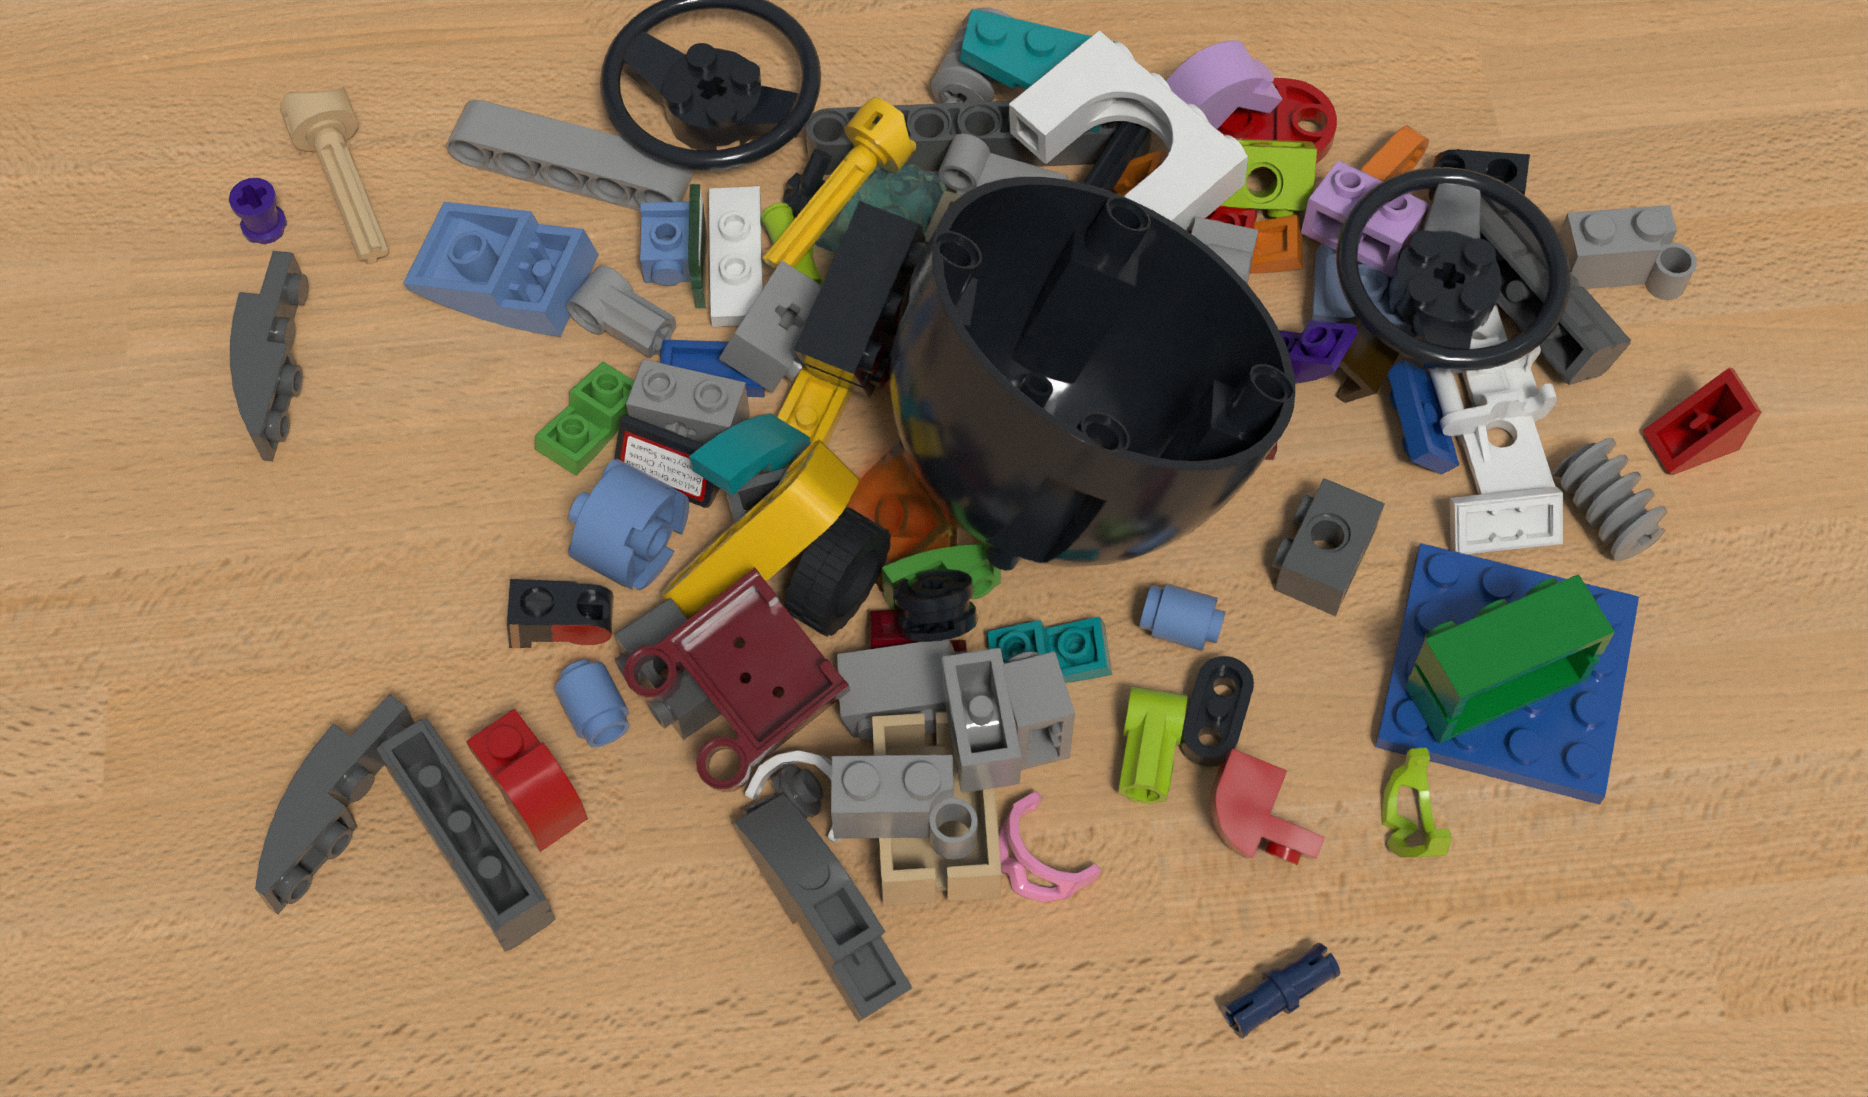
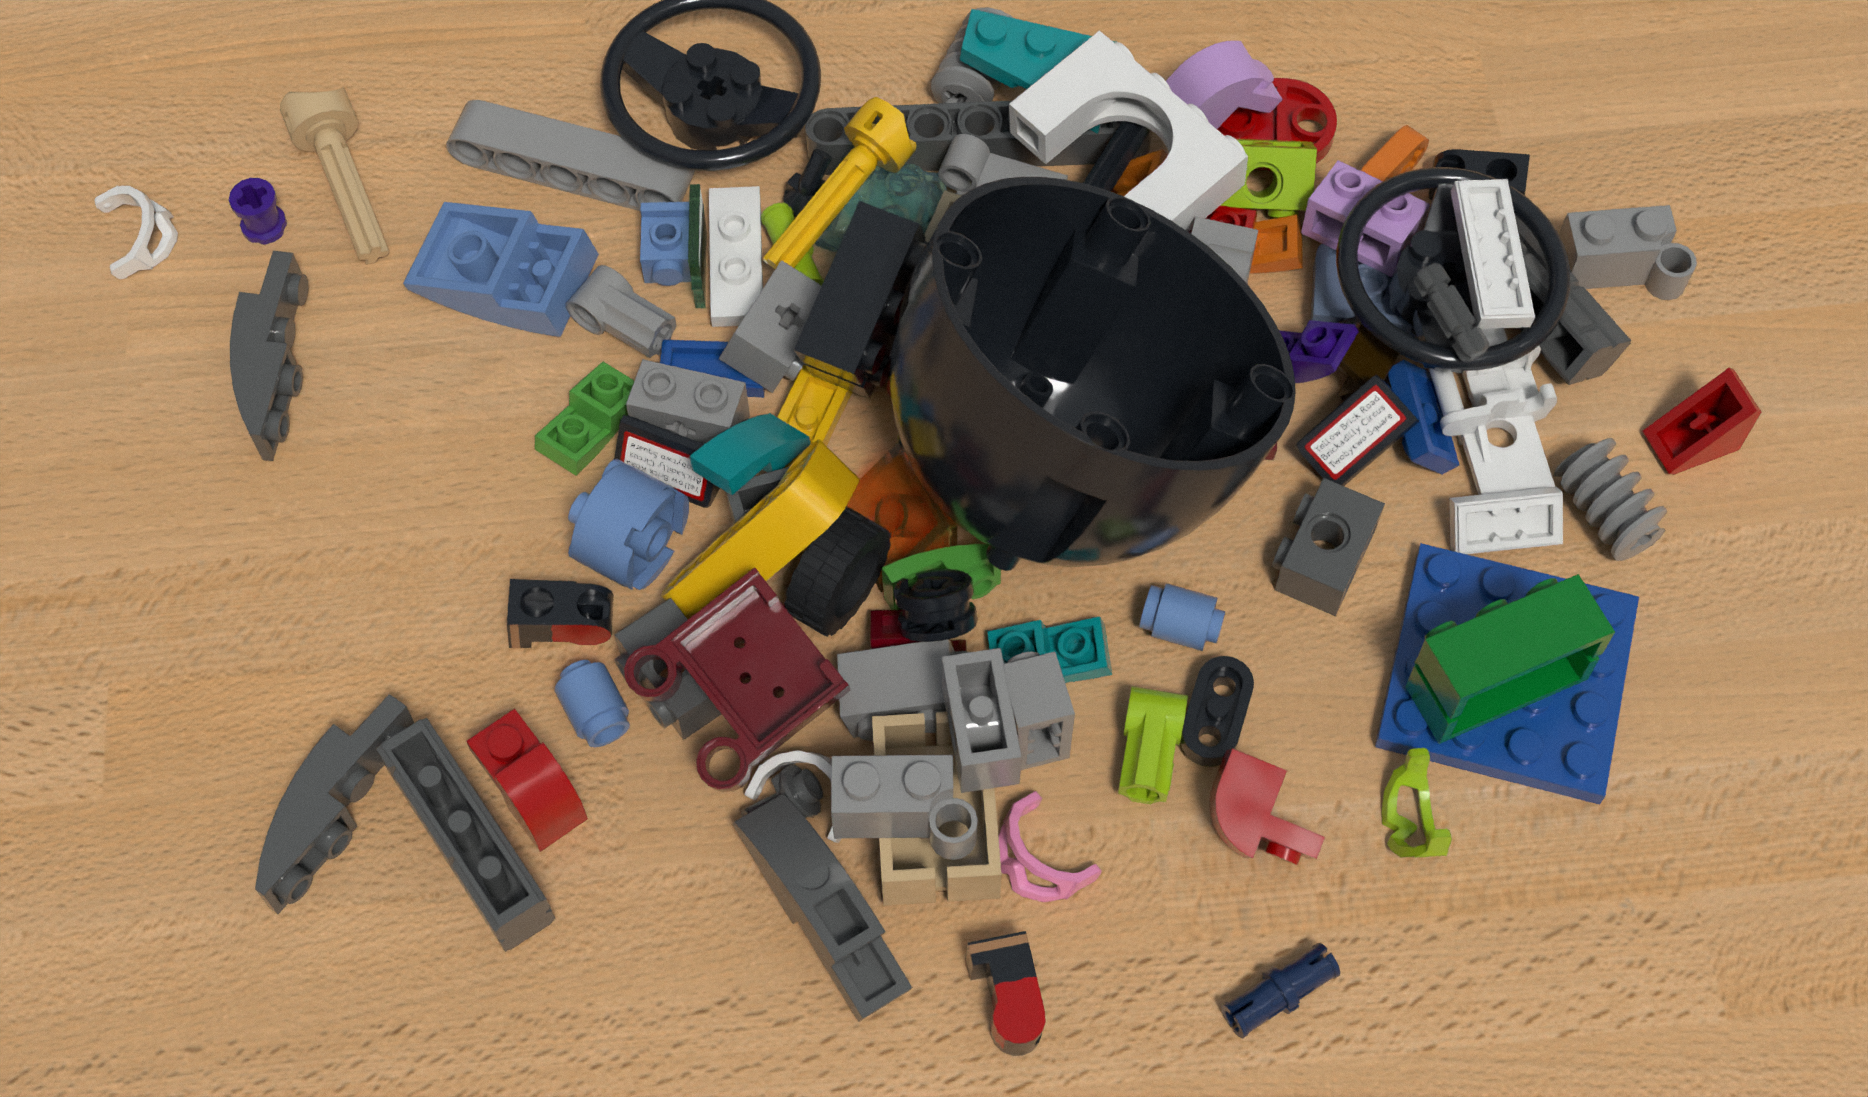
none -> white helmet [94,186,178,279]
none -> leg [965,931,1046,1056]
none -> slope [1295,375,1419,486]
none -> dark grey axle [1414,263,1489,363]
none -> white plate [1451,179,1535,329]

